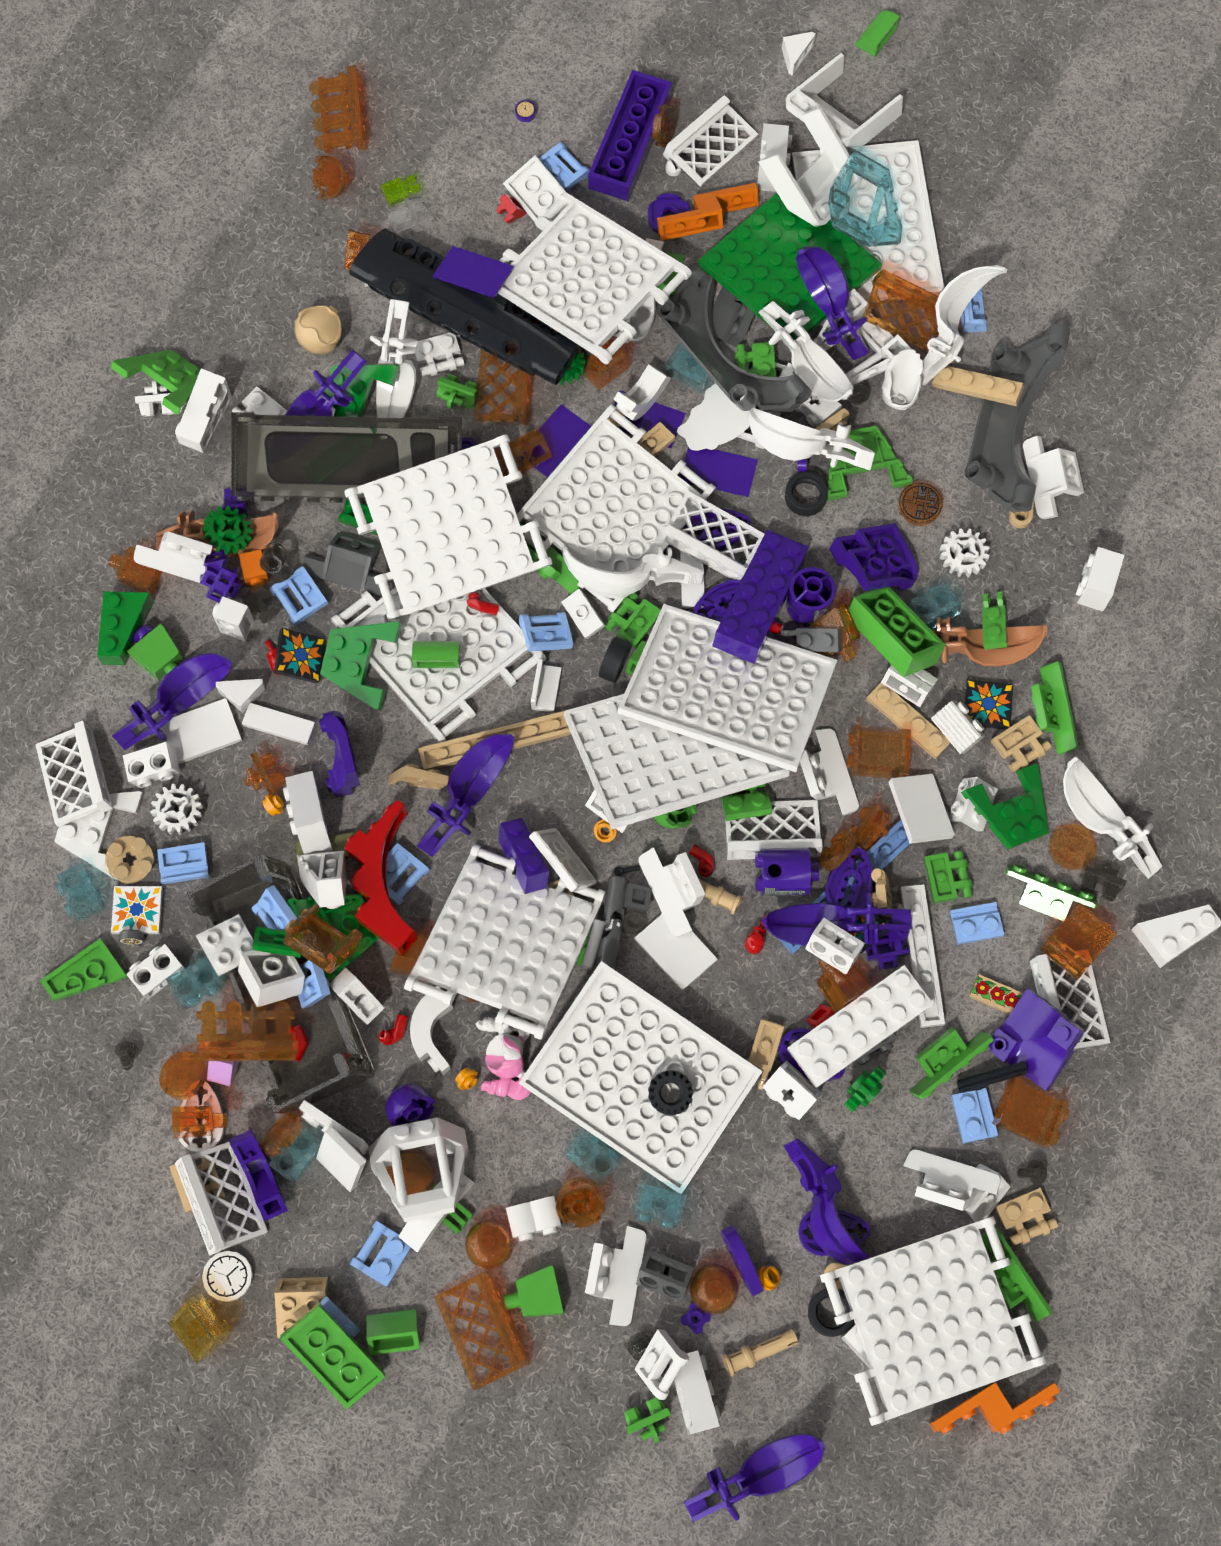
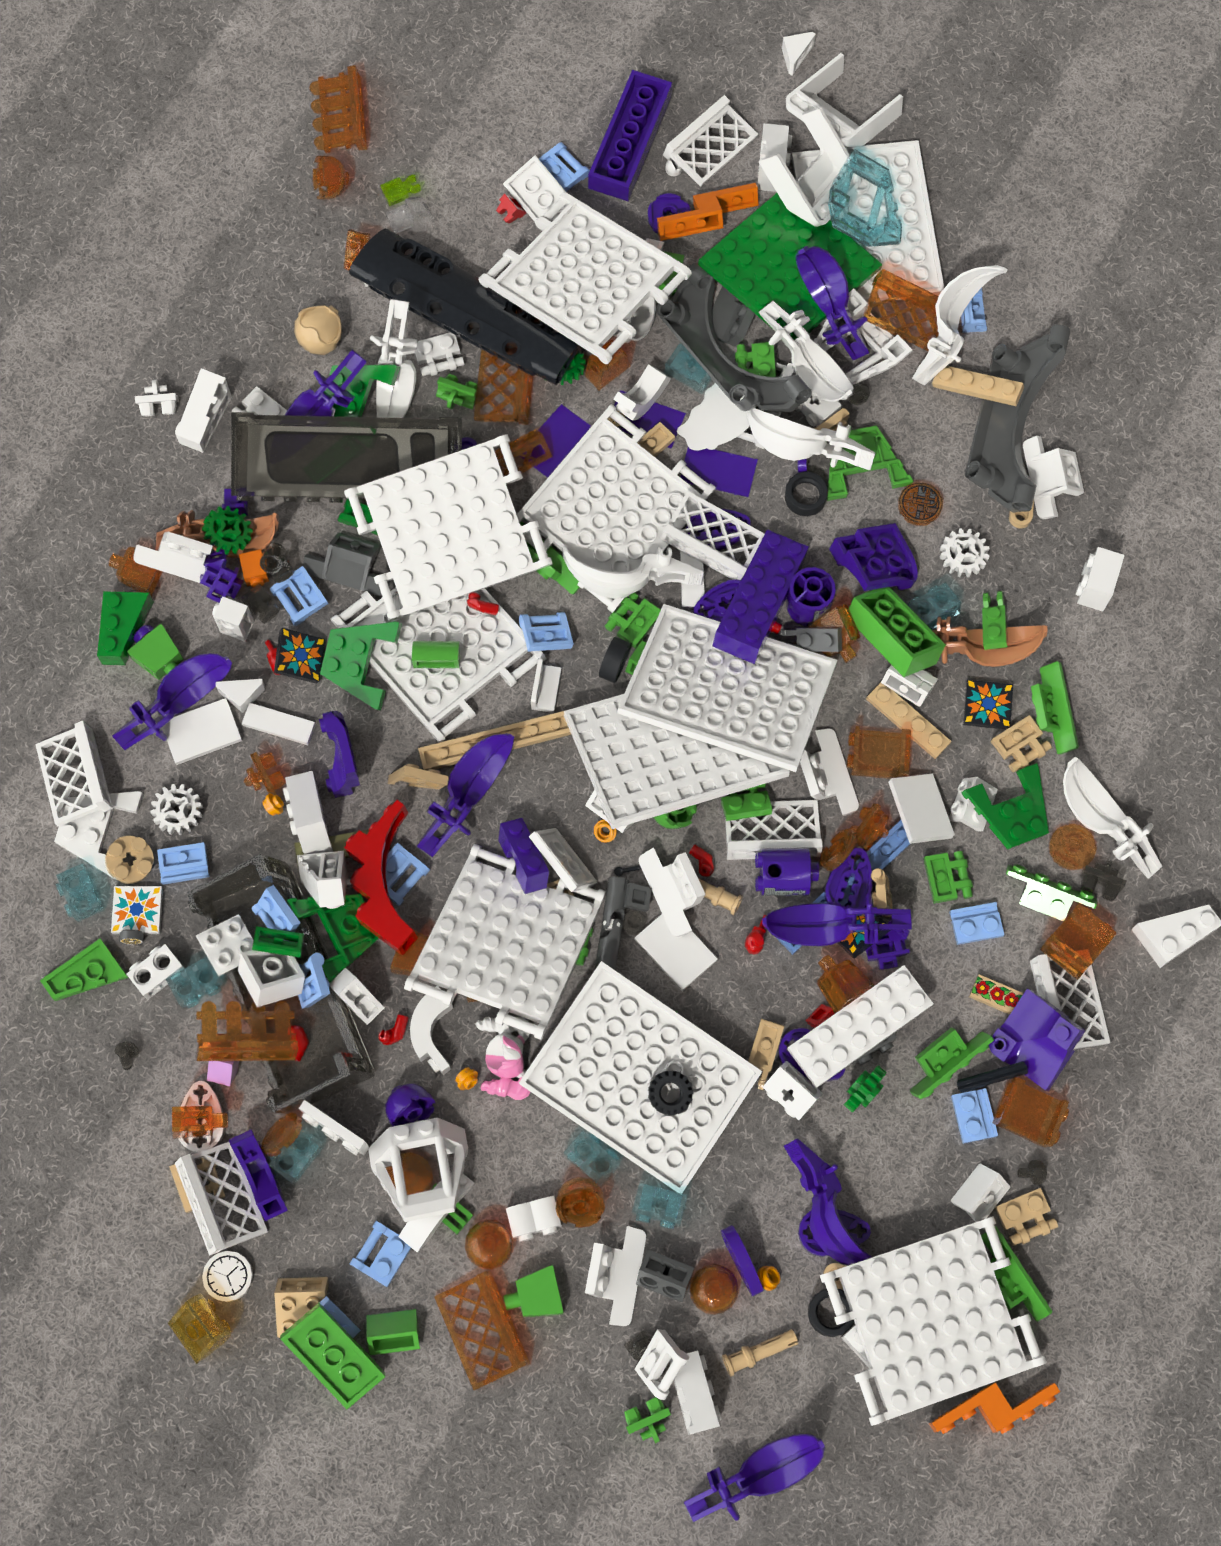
bright green wing [111,350,200,415] -> none
white brick [123,742,180,788] -> none
clear orange tile [159,1051,207,1100] -> none
clear orange panel [283,904,363,974] -> none
white tile [316,1126,366,1192] -> none
dark purple window [433,246,514,298] -> none
tile [515,100,536,122] -> none
white plate [561,589,605,639] -> none
light grey piece [581,919,606,968] -> none
clear orange tile [652,103,677,148] -> none
dark purple plate [681,1303,711,1334] -> none
white brick [805,918,865,974] -> none
bright green brick [854,10,900,57] -> none
white hair [882,349,923,410] -> none
white plate [900,884,945,1028] -> none
white plate [903,1150,1000,1211] -> none
white brick [931,701,985,754] -> none

